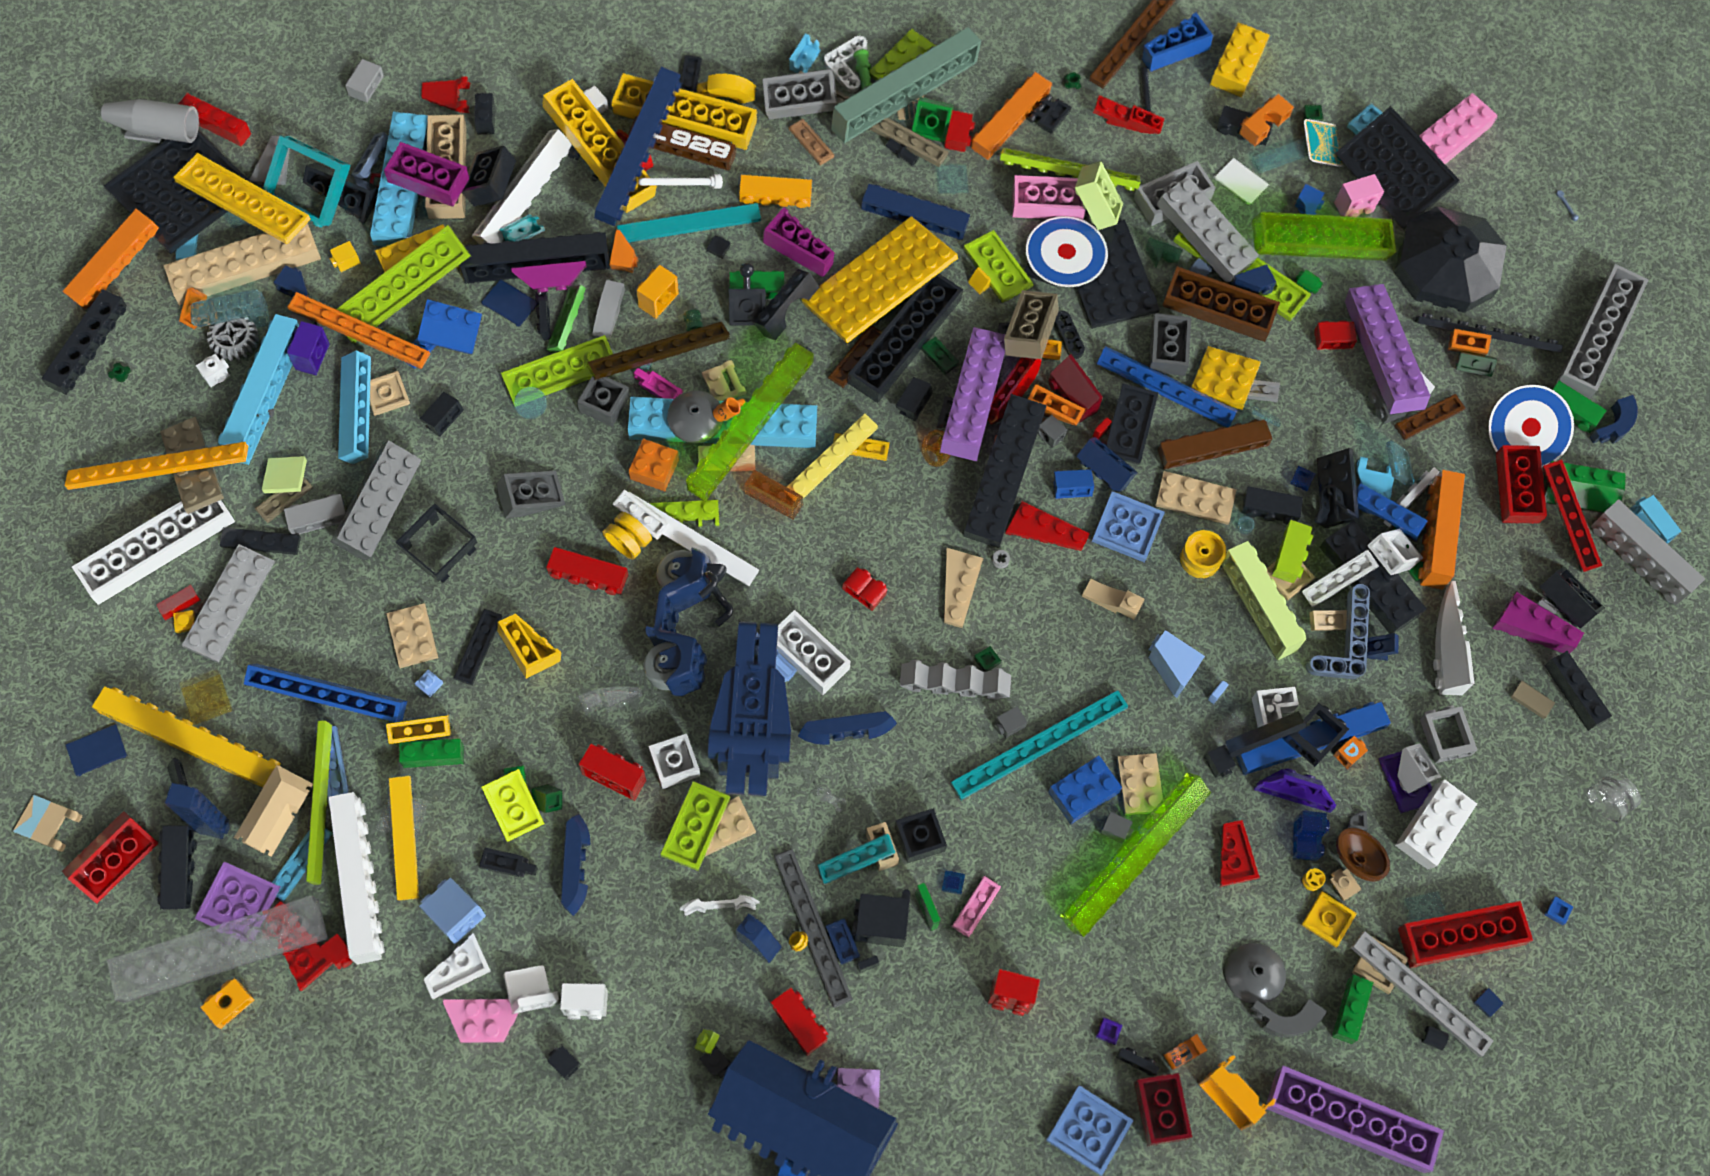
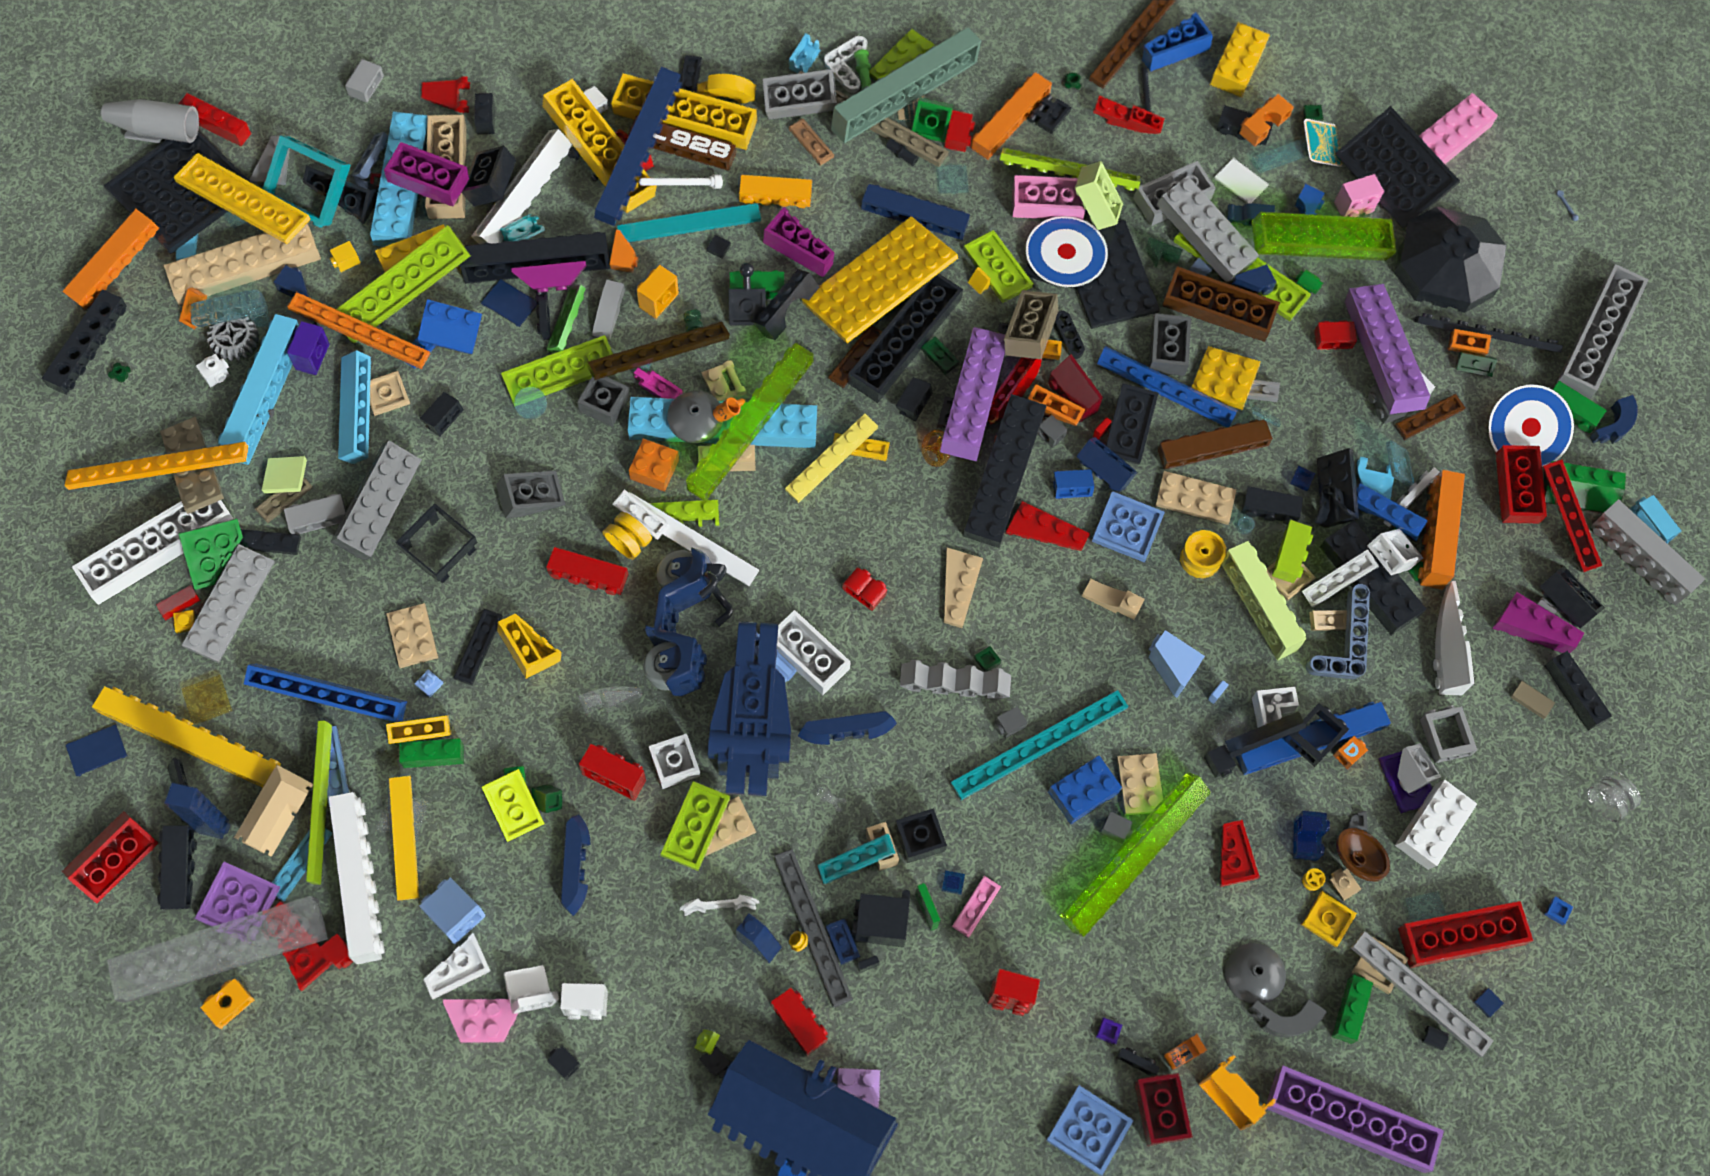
tan flag [13,795,82,852] -> none
black hinge [479,847,538,877] -> none
clear orange brick [744,470,803,520] -> none
light grey bush [992,550,1010,569] -> none
dark purple wedge [1254,768,1336,813] -> none
medium azure plate [1347,104,1382,135] -> none
dark blue slope [1367,633,1399,661] -> none
none -> plate [178,518,243,590]
none -> dark blue piece [1227,203,1275,228]

